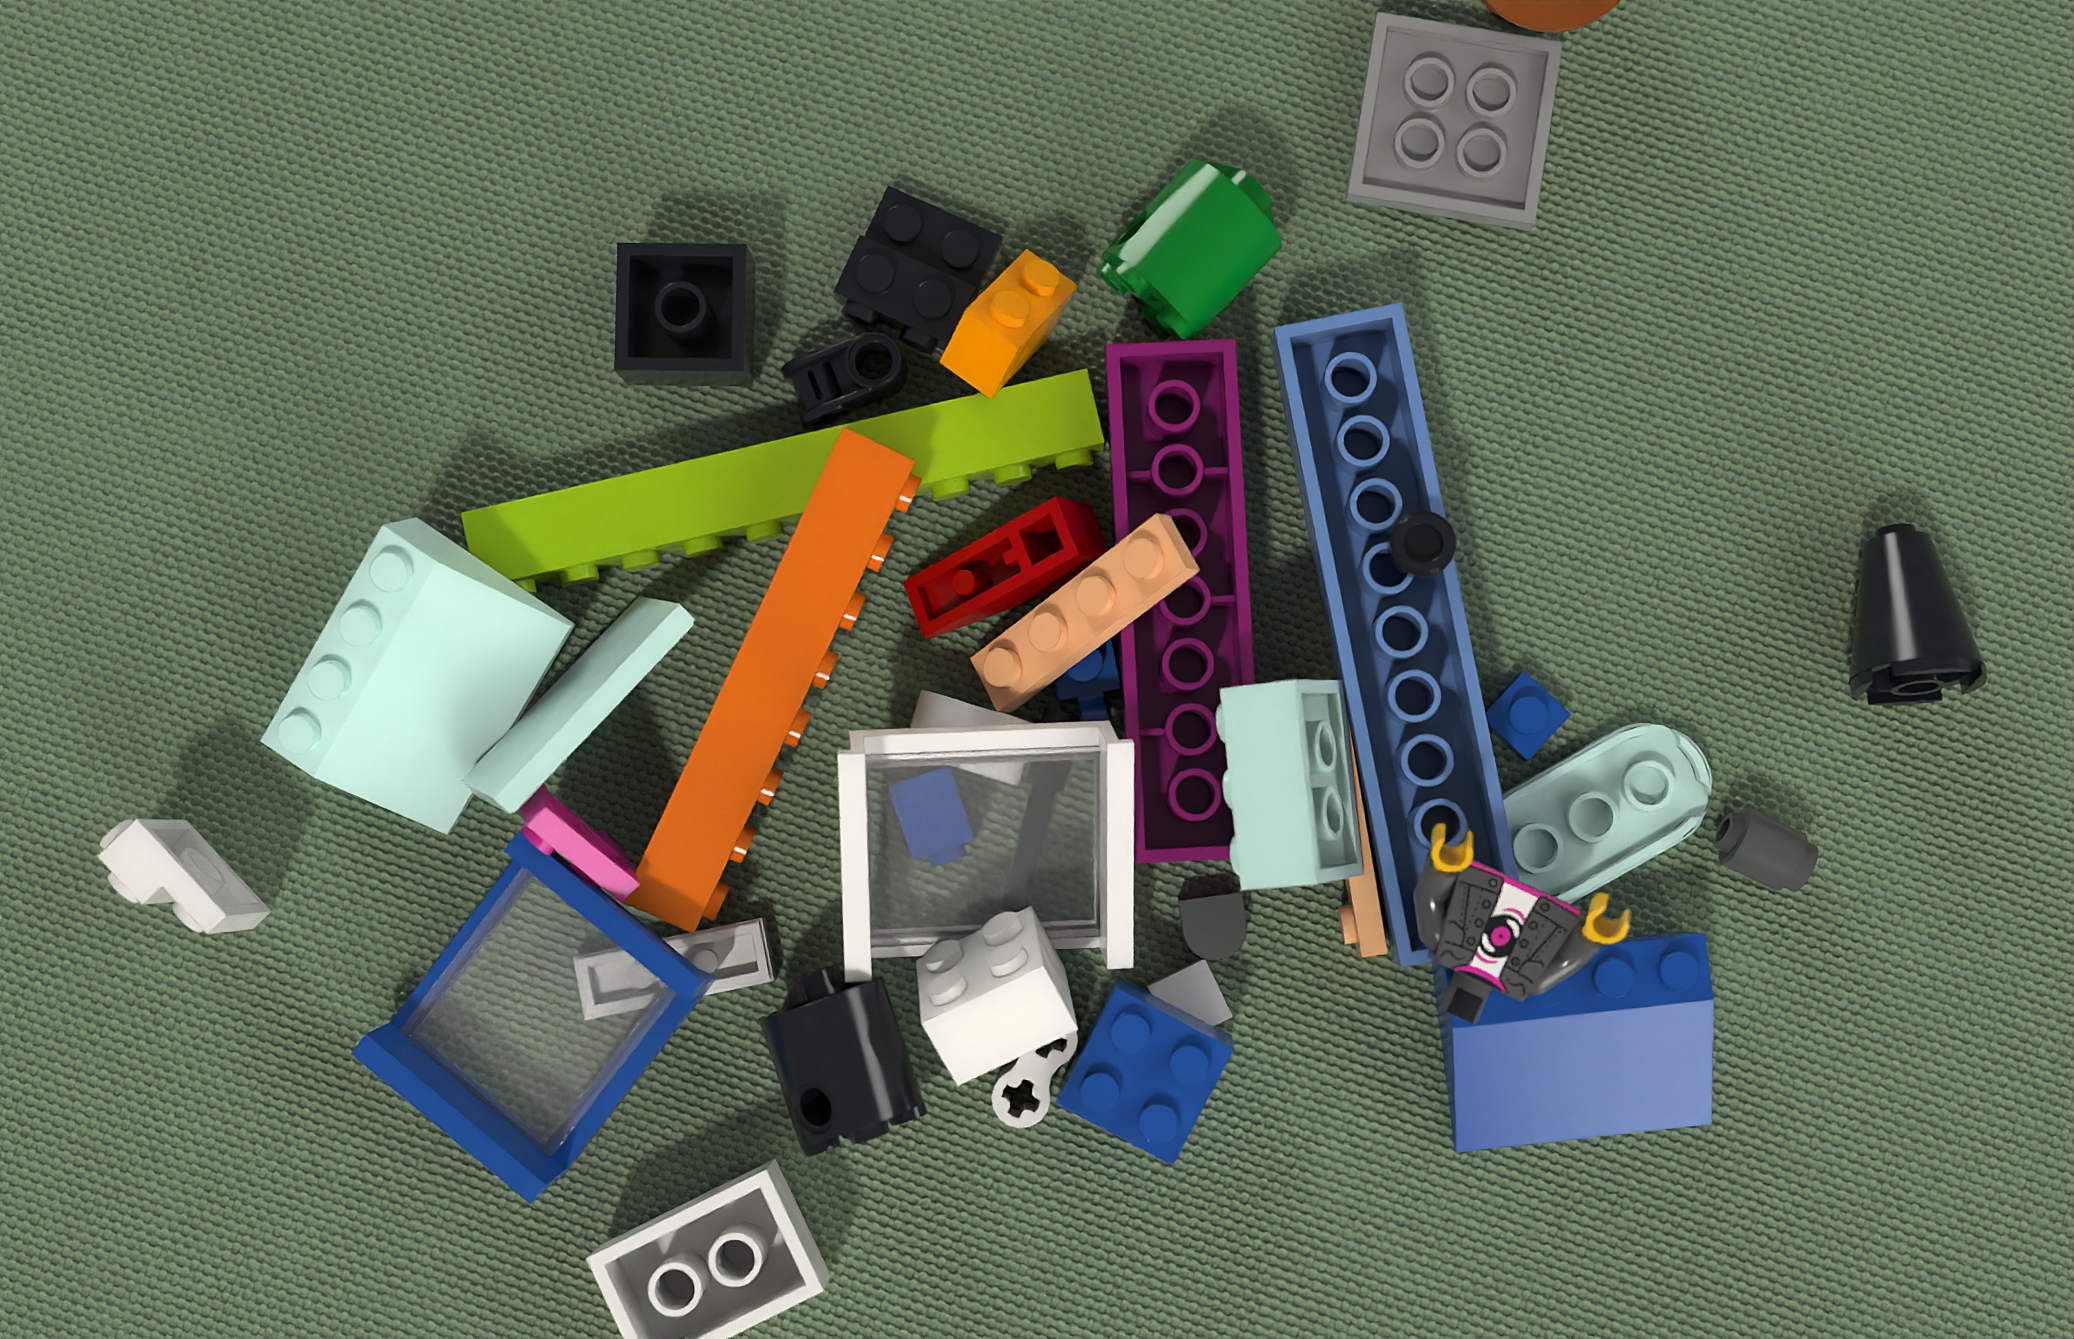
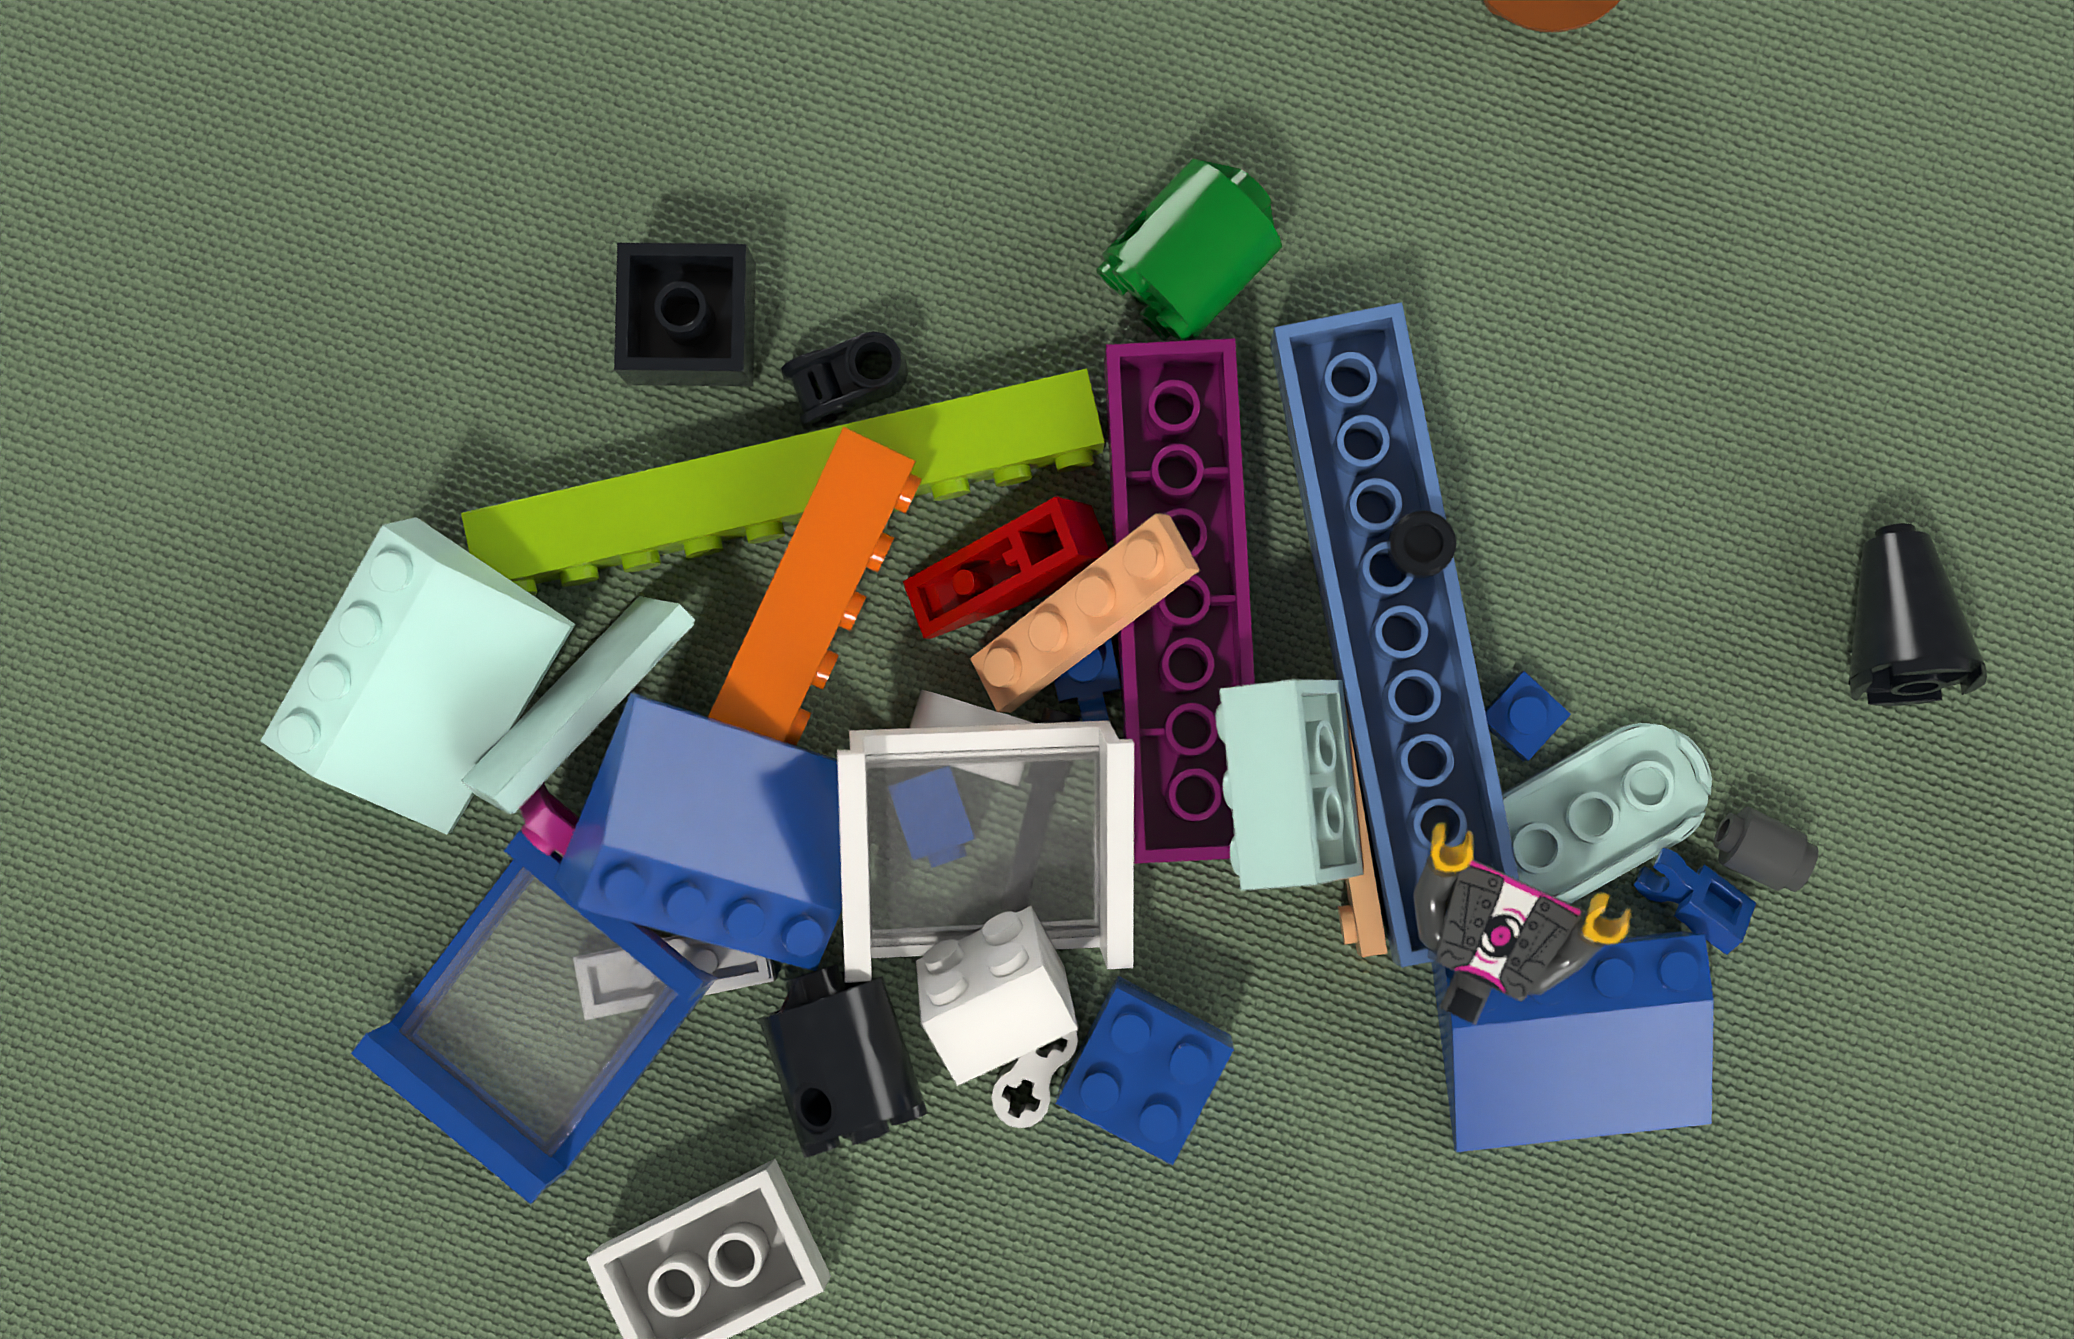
white plate [97,819,272,934] -> none
black plate [833,185,1002,355] -> none
light orange brick [939,249,1078,399] -> none
white tile [1147,958,1233,1026] -> none
dark grey tile [1177,891,1247,960] -> none
light grey plate [1345,12,1563,231] -> none
none -> blue slope [555,693,842,971]
none -> blue plate [1634,848,1756,955]

